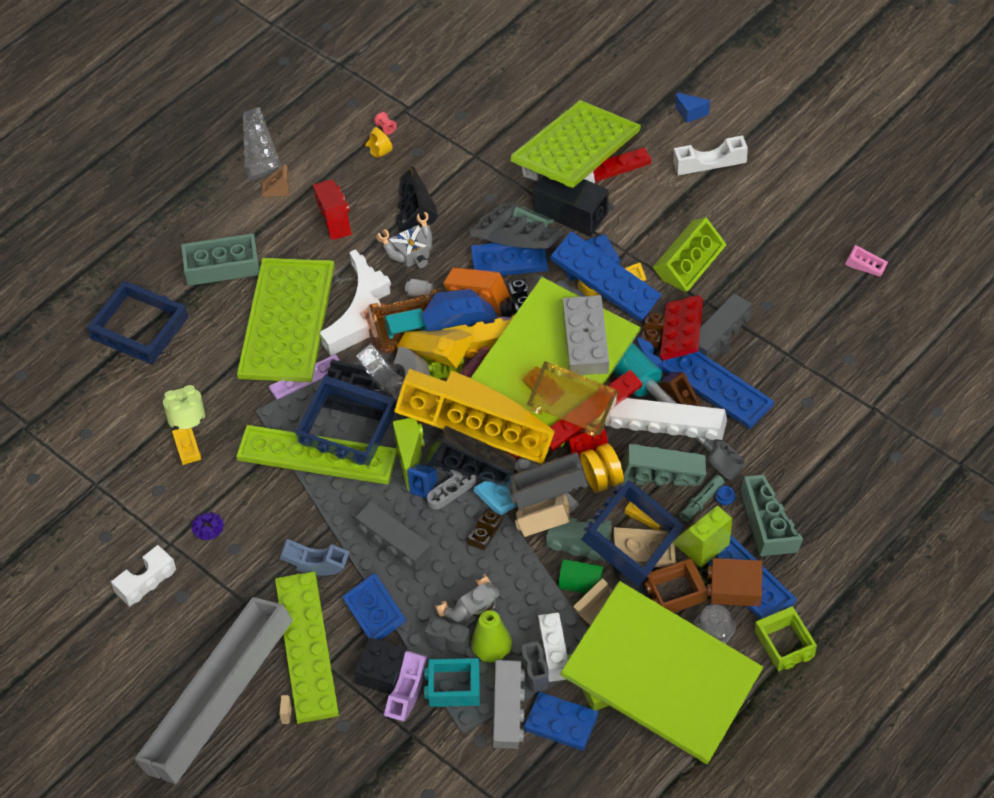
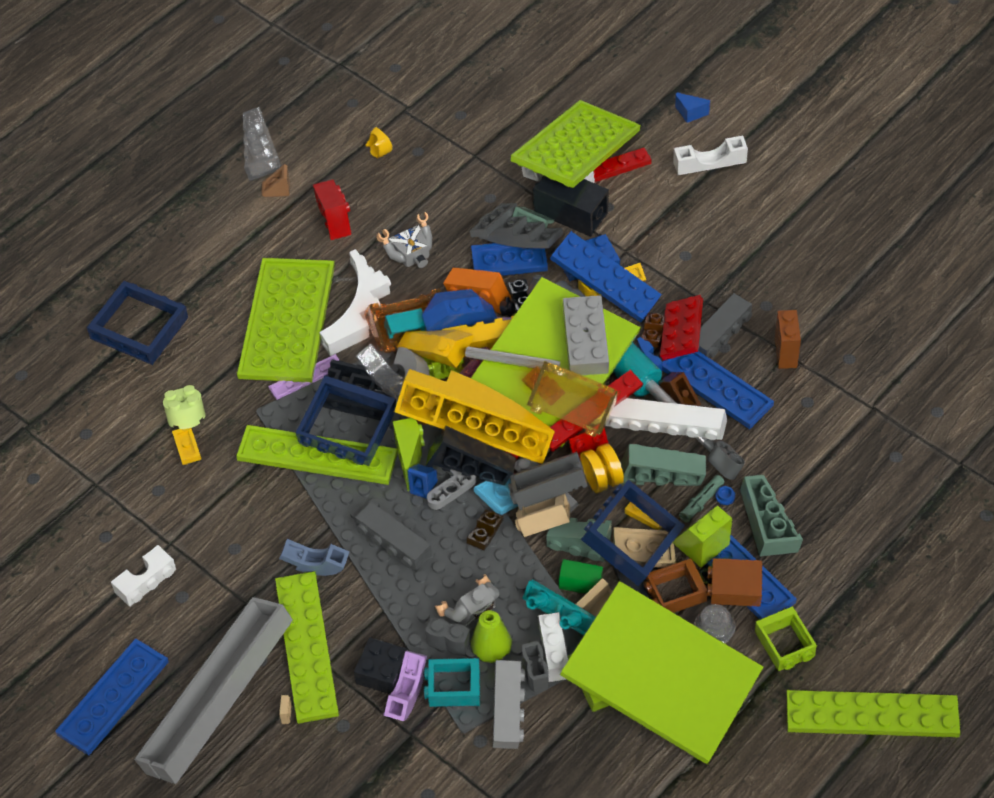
sand green brick [181,233,260,286] -> none
dark purple gear [192,511,224,540] -> none
blue plate [342,573,407,640] -> none
coral bush [374,112,397,135] -> none
black wedge [397,166,438,232] -> none
light grey brick [405,278,433,299] -> none
blue plate [524,692,599,751] -> none
lime slope [653,217,727,292] -> none
bright pink slope [845,245,888,277] -> none
none -> blue plate [55,638,169,756]
none -> light grey axle [465,347,560,372]
none -> teal plate [522,580,596,635]
none -> dark orange brick [775,310,801,369]
none -> lime plate [786,690,960,737]

